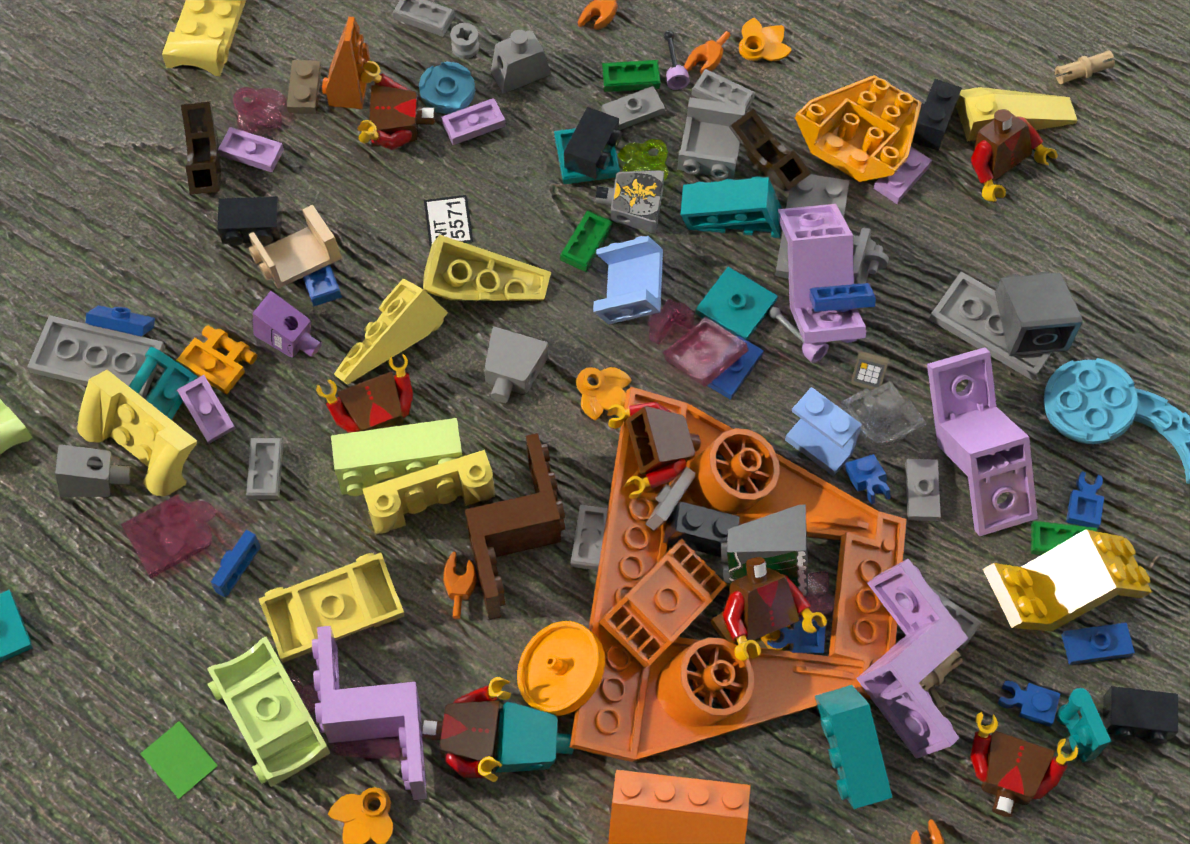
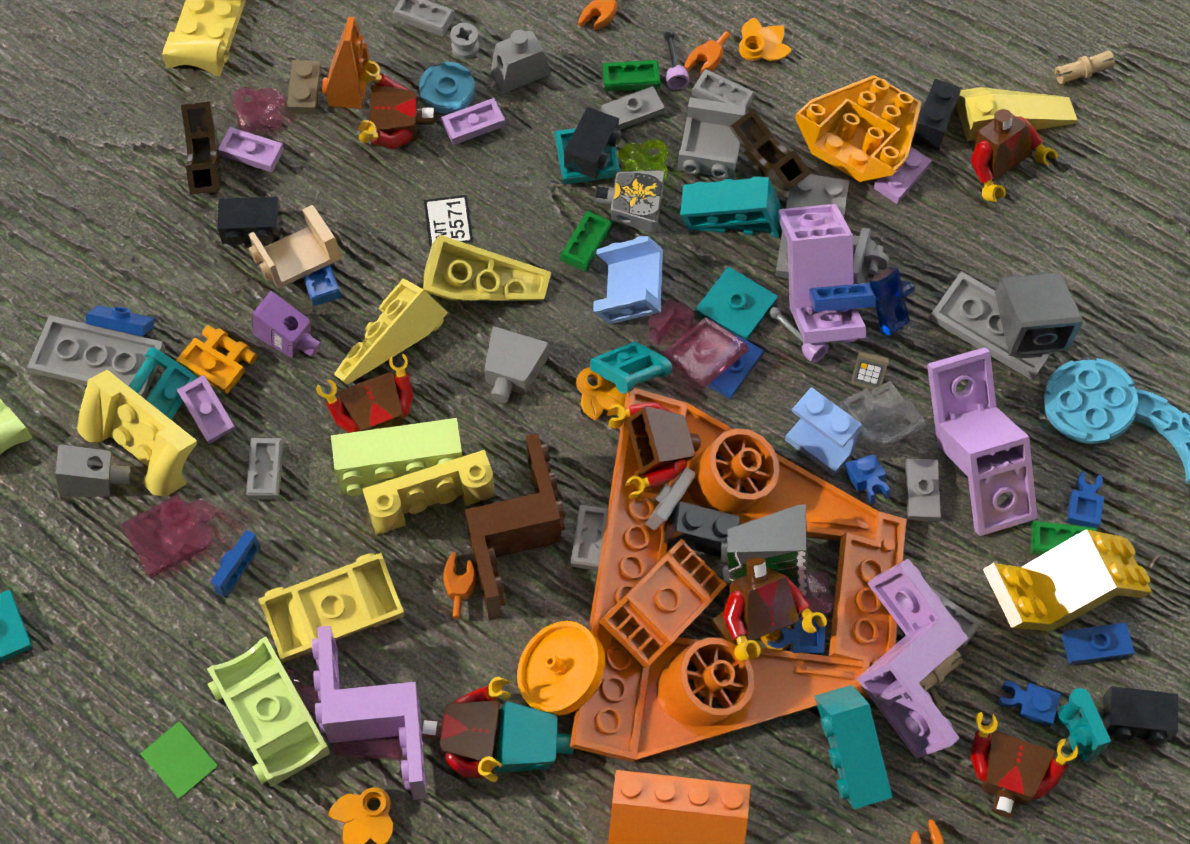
none -> teal plate [590,341,672,394]
none -> clear blue plate [869,267,916,335]

